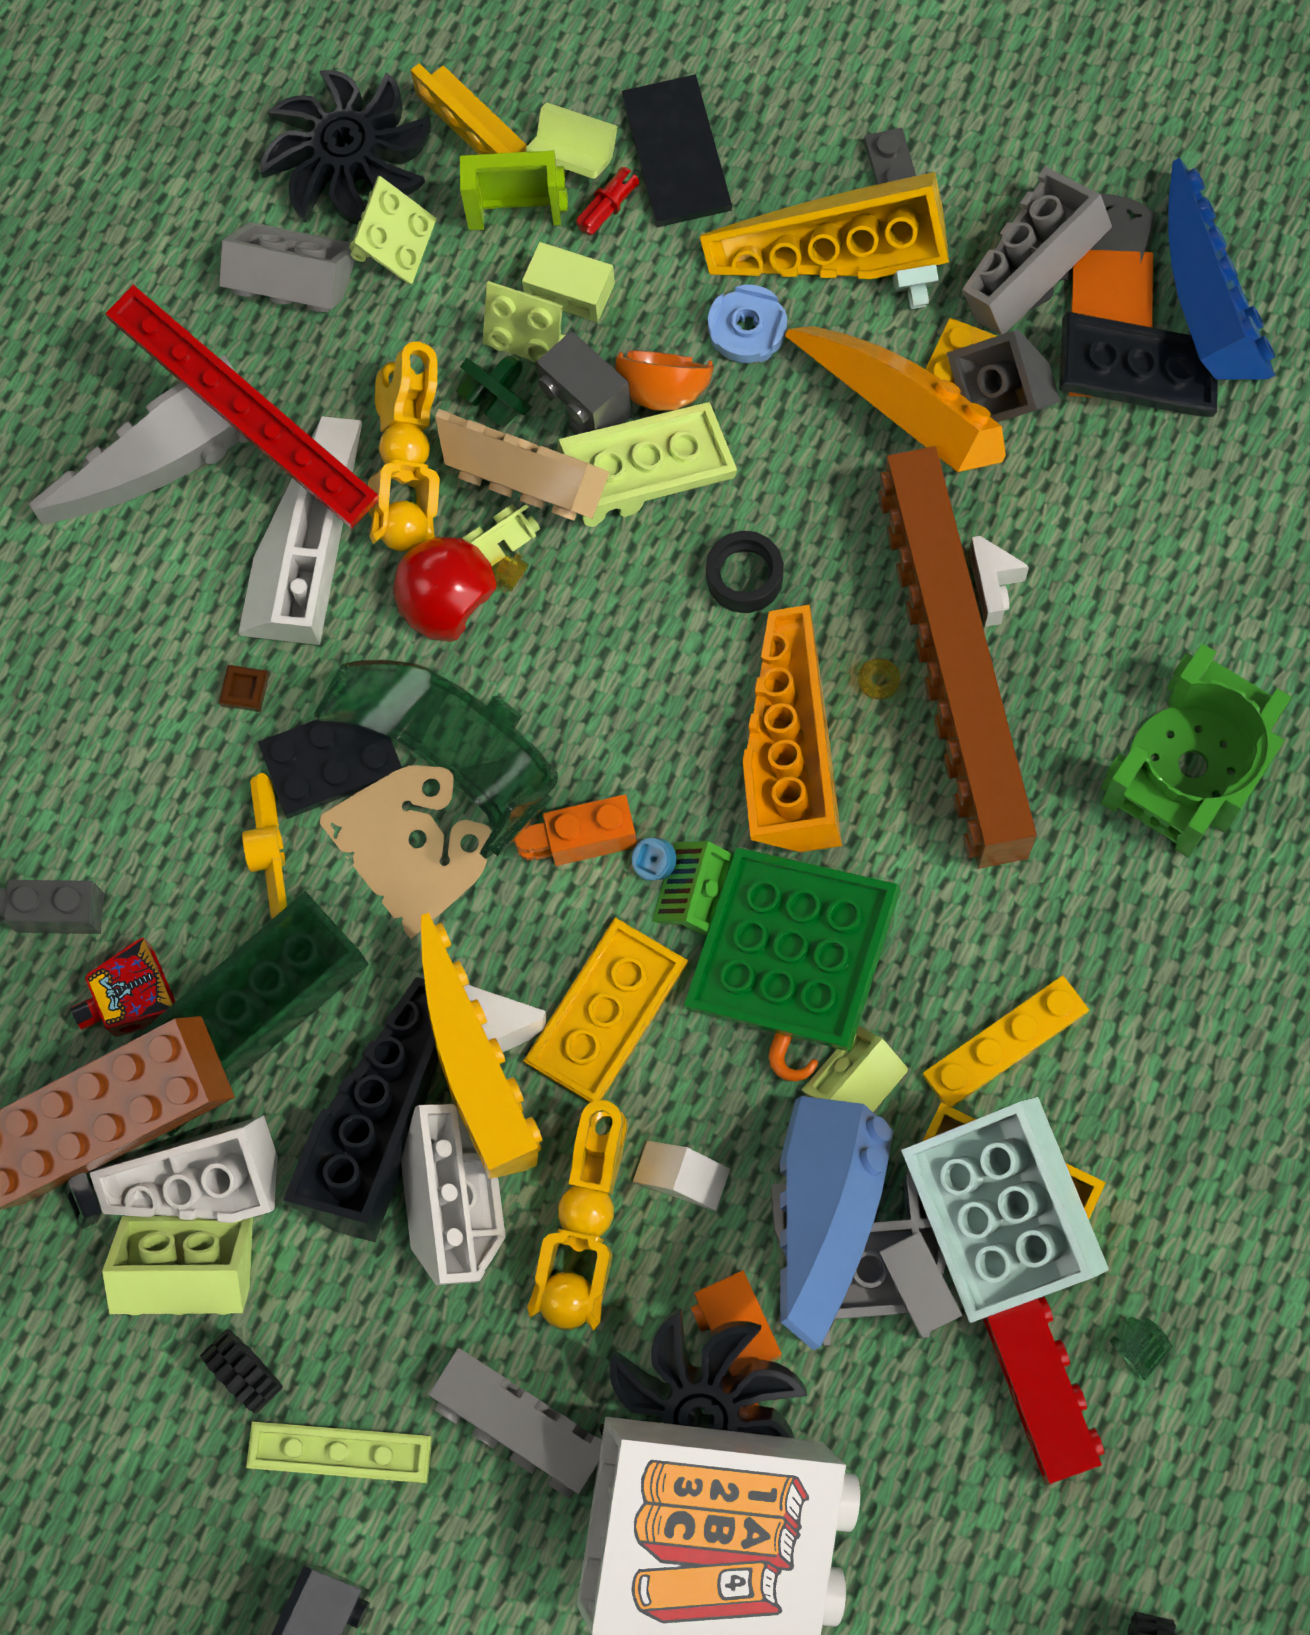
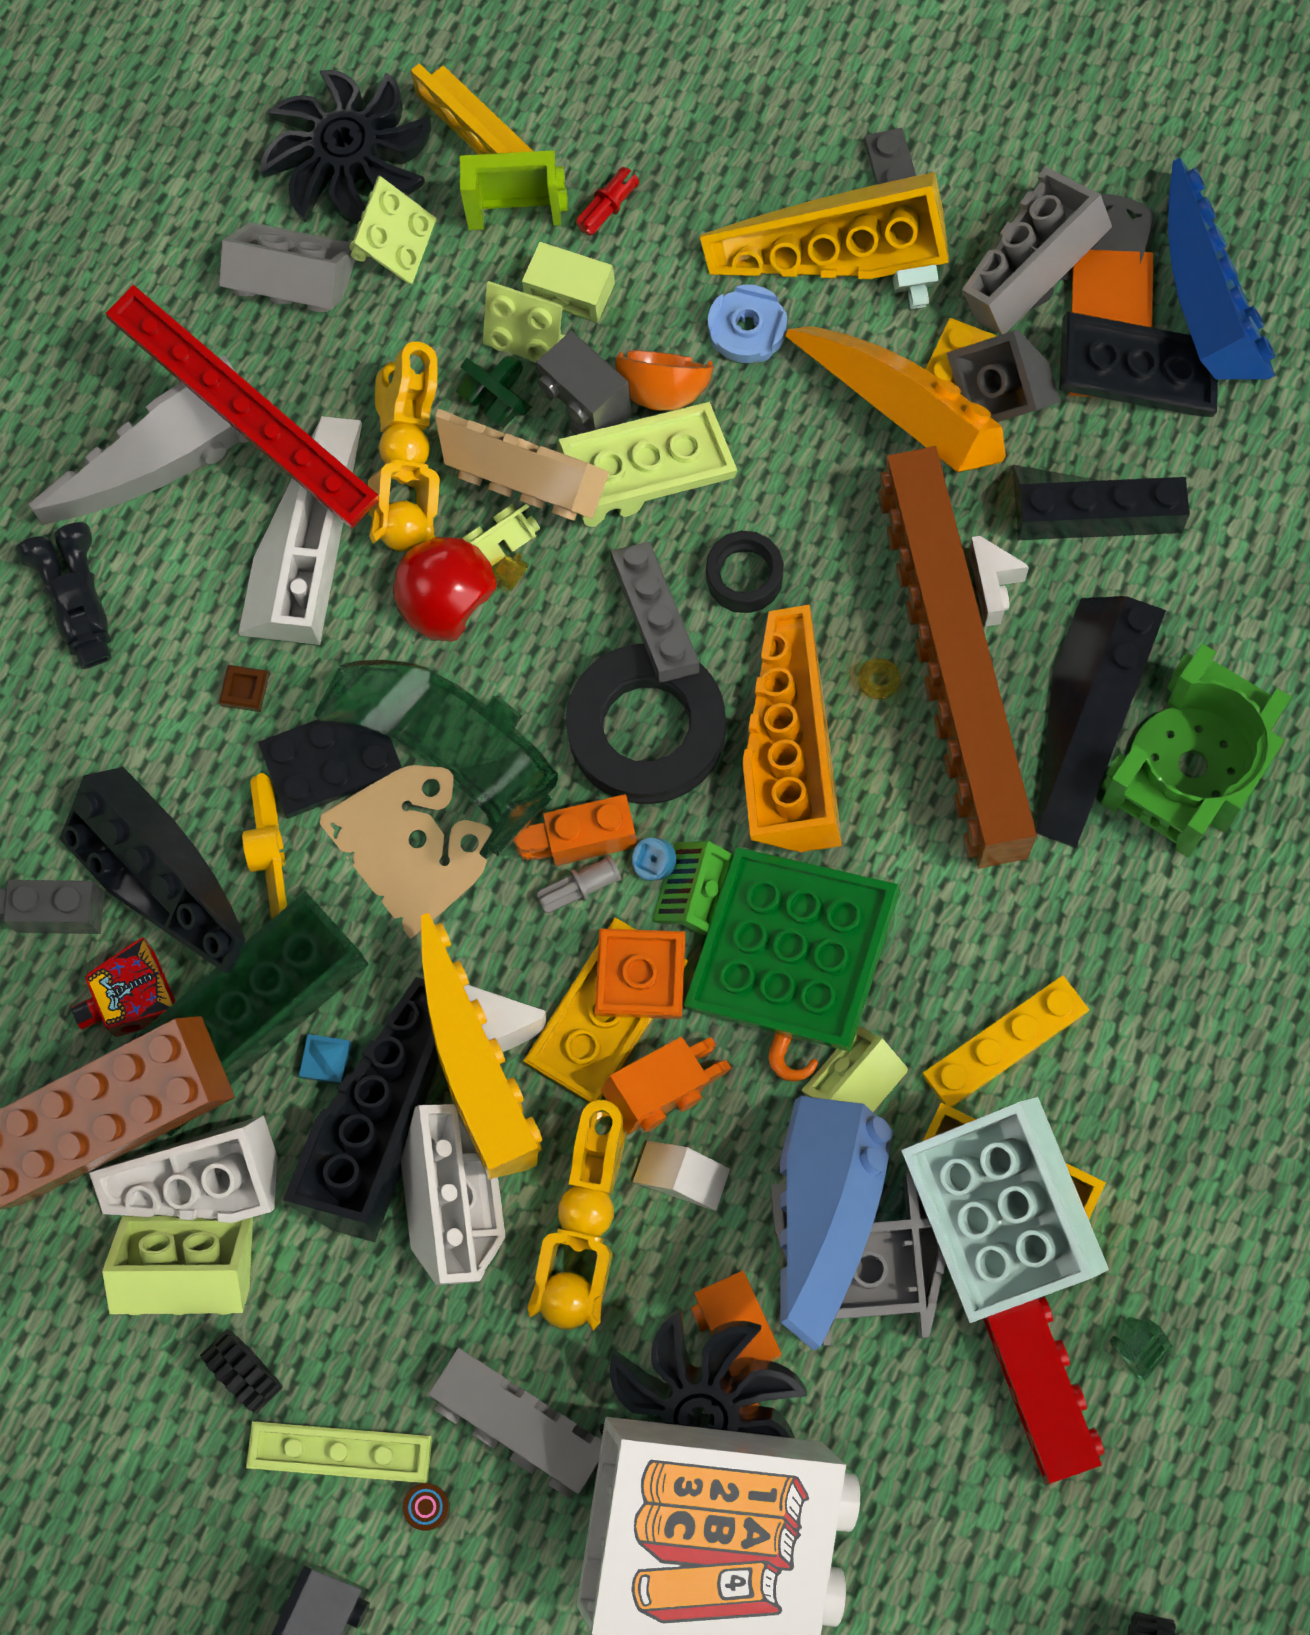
black tile [65,1172,101,1229] -> none
yellowish green panel [525,103,618,179] -> none
black tile [621,74,732,228] -> none
light grey tile [878,1232,963,1337] -> none
none -> black piece [15,522,112,669]
none -> black wedge [59,767,246,973]
none -> dark azure tile [299,1034,352,1085]
none -> reddish brown tile [403,1483,450,1531]
none -> light grey axle [537,855,622,913]
none -> black tyre [566,643,726,804]
none -> orange tile [595,928,686,1019]
none -> orange hinge [601,1036,731,1135]
none -> dark grey plate [611,541,699,683]
none -> black wedge [1012,465,1190,541]
none -> black wedge [1036,596,1166,848]

